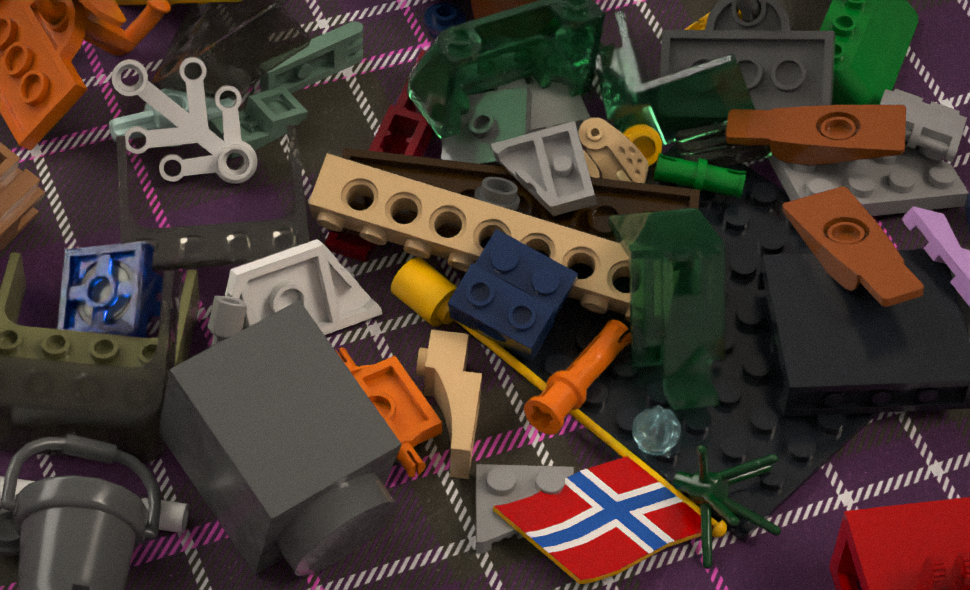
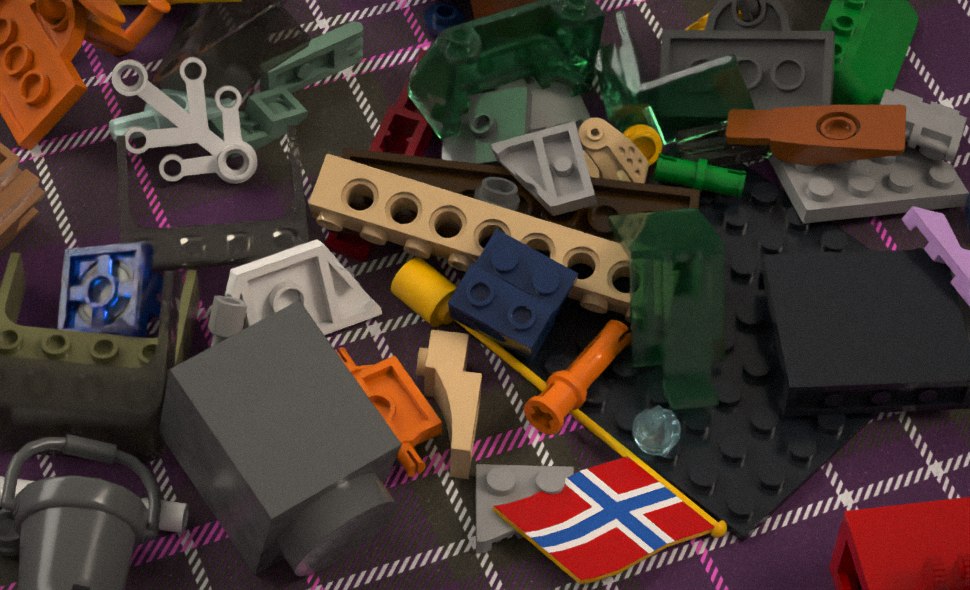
dark green plant [673,445,781,569] -> none
dark orange piece [782,186,924,307] -> none

